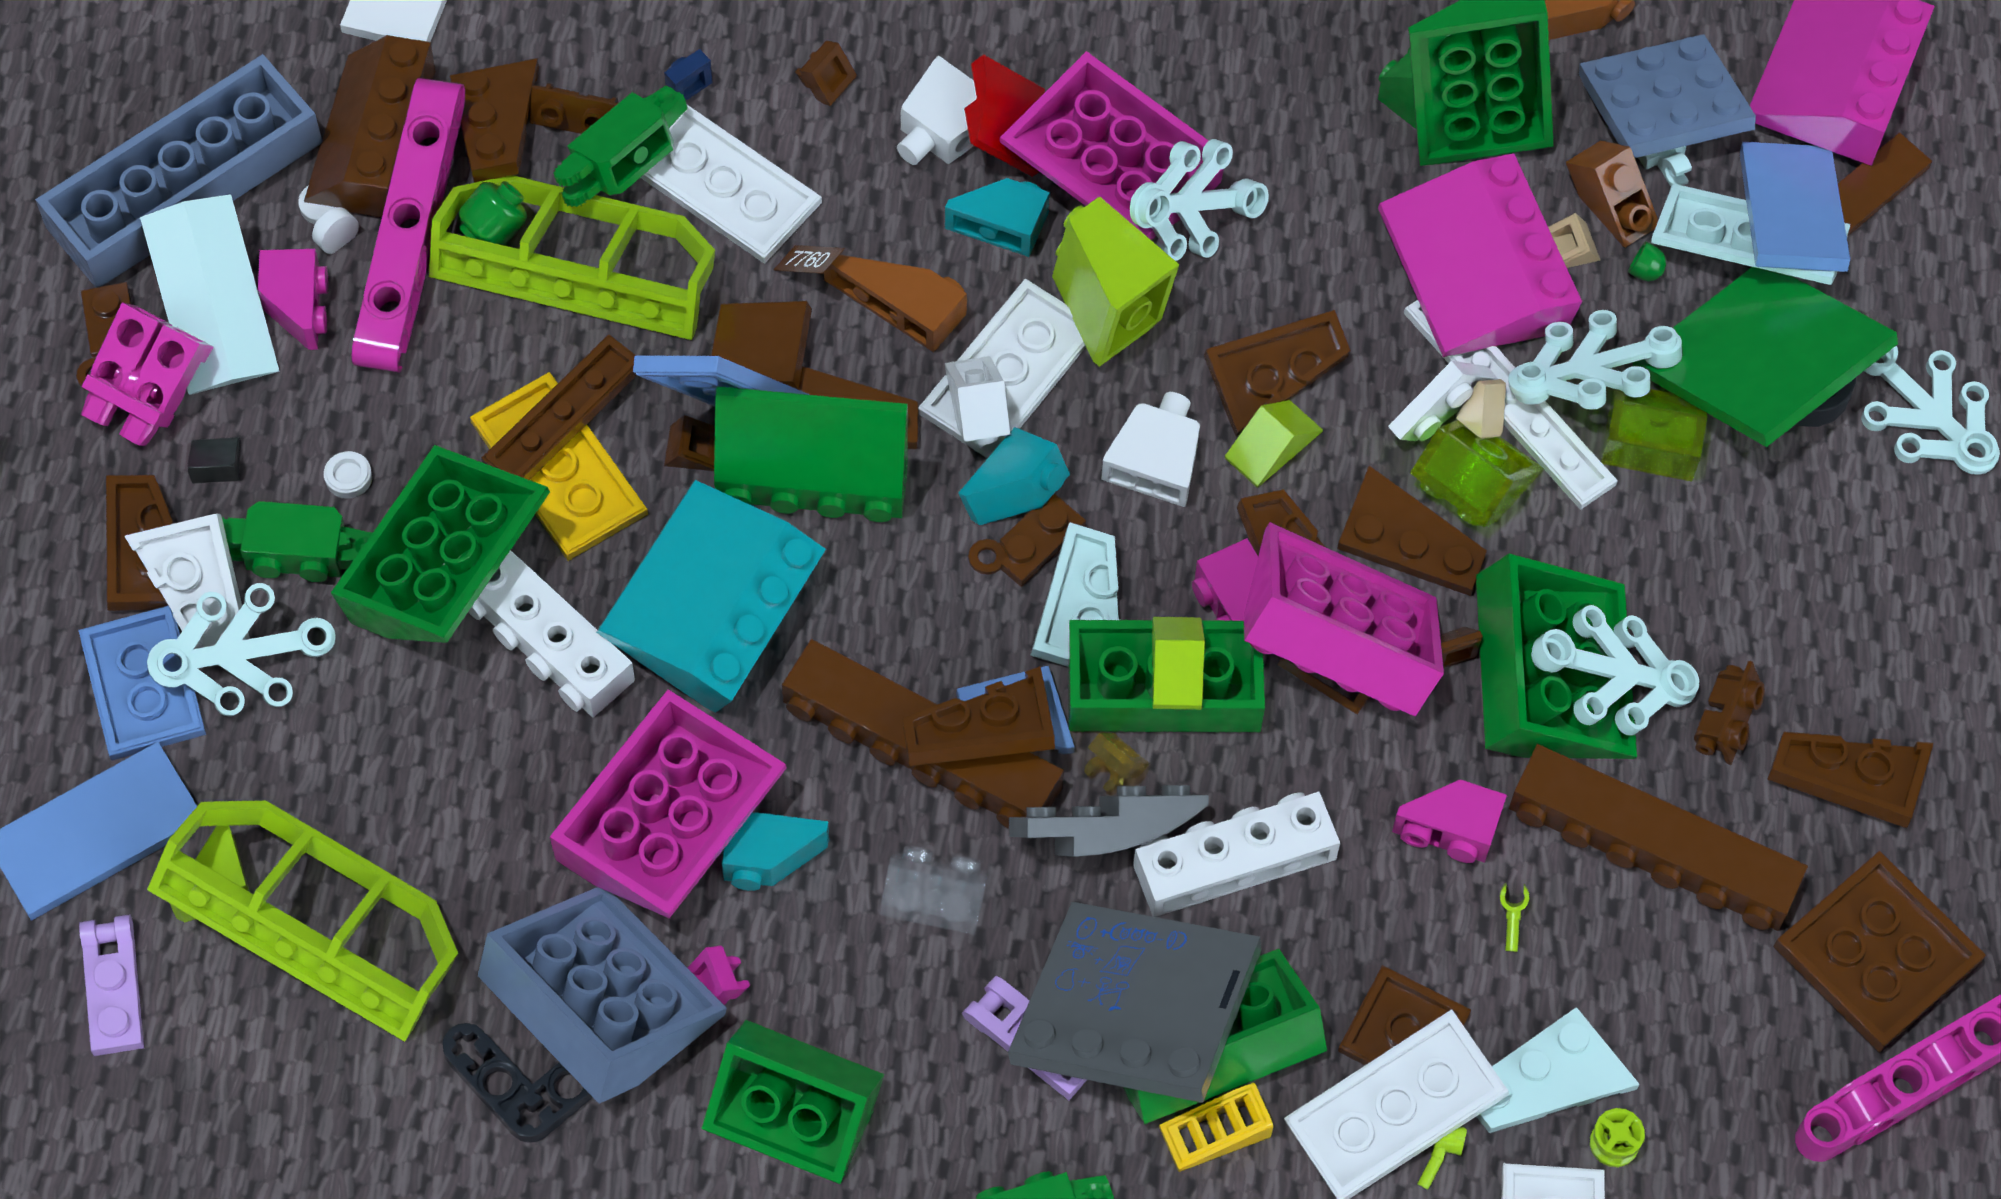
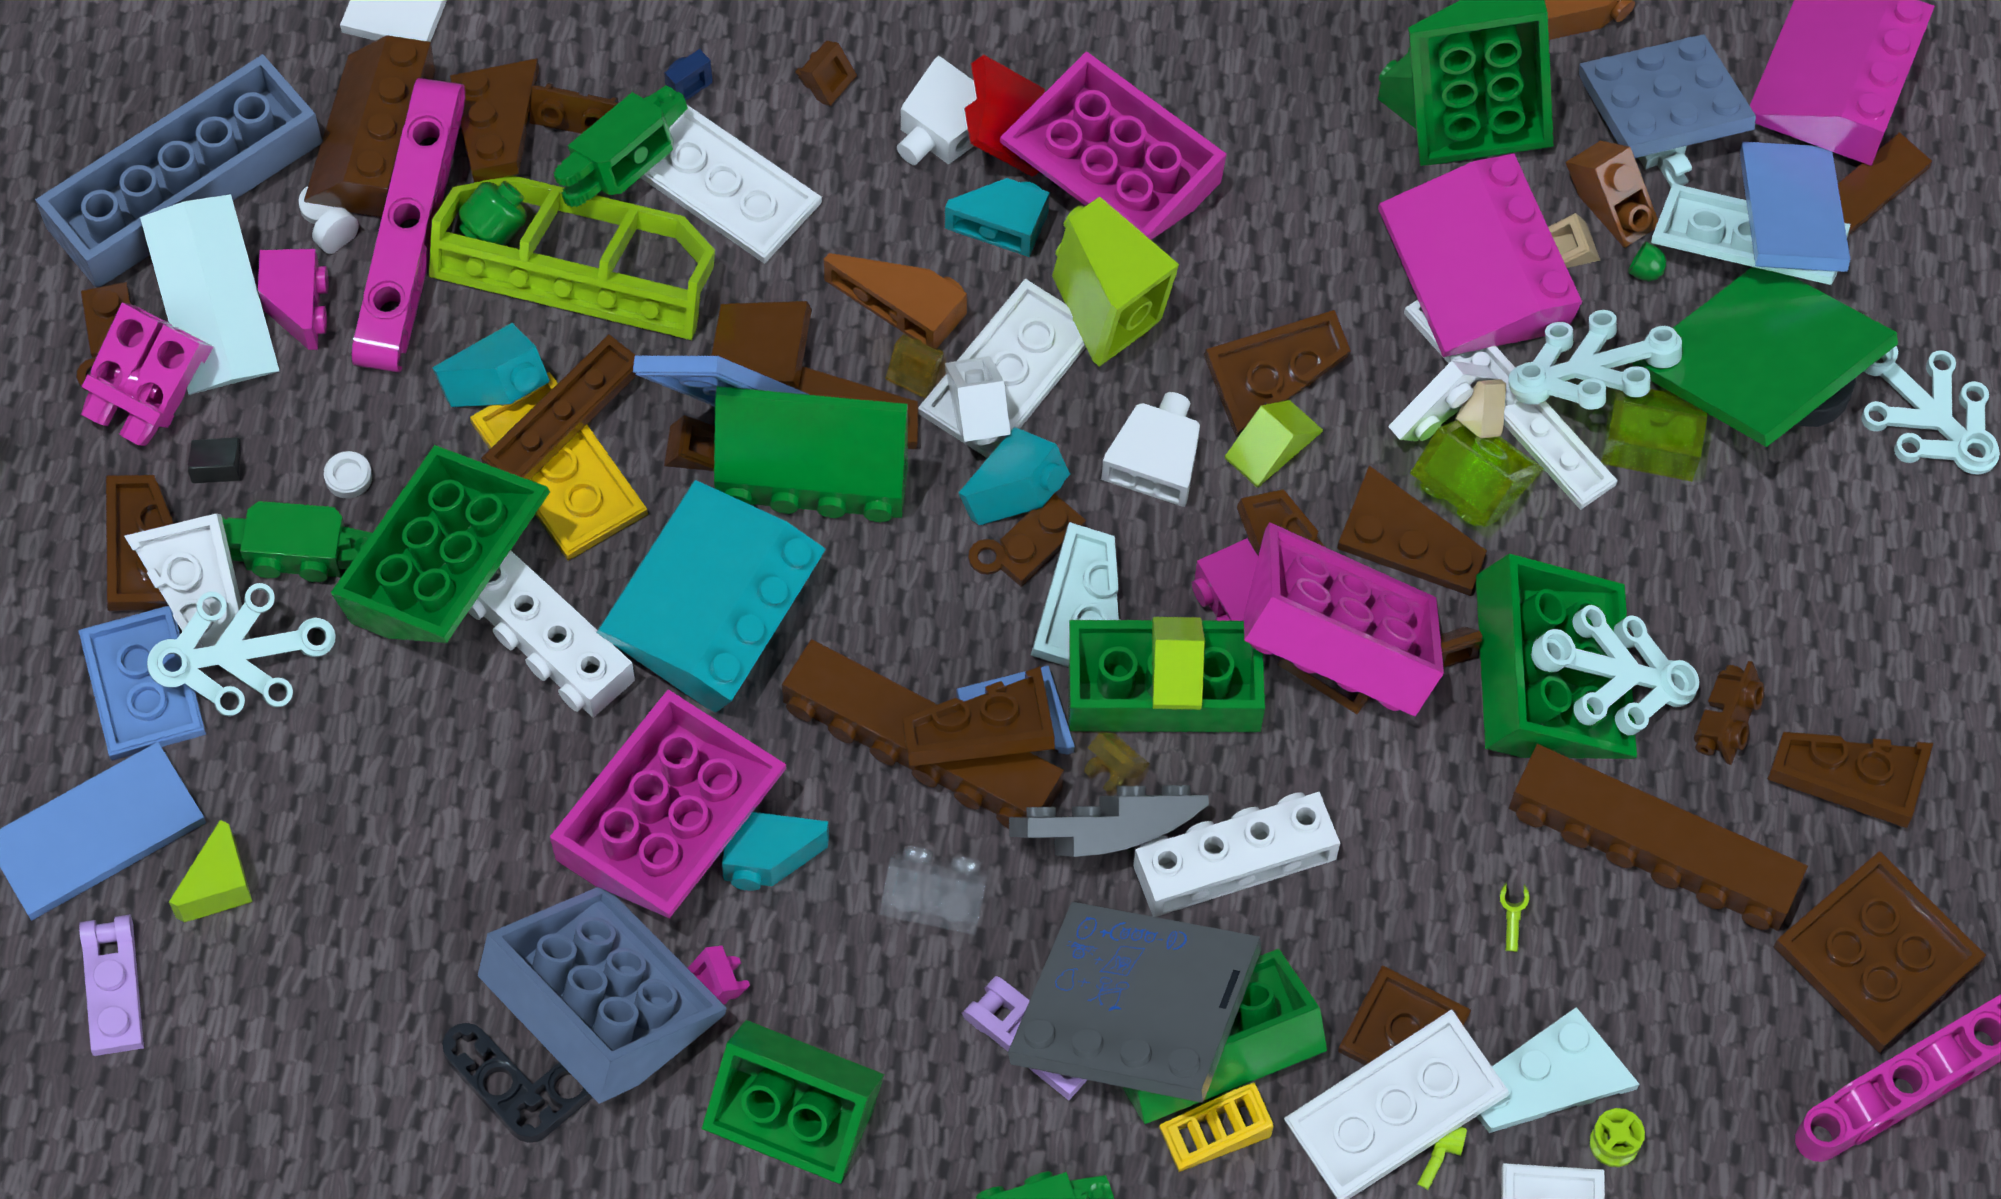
lime plate [147,800,458,1042] -> none
reddish brown sticker [773,245,845,274] -> none
light aqua plant [1130,139,1269,261] -> none
dark pink slope [1392,779,1507,863] -> none
none -> teal slope [432,323,550,407]
none -> clear yellow tile [885,334,944,398]

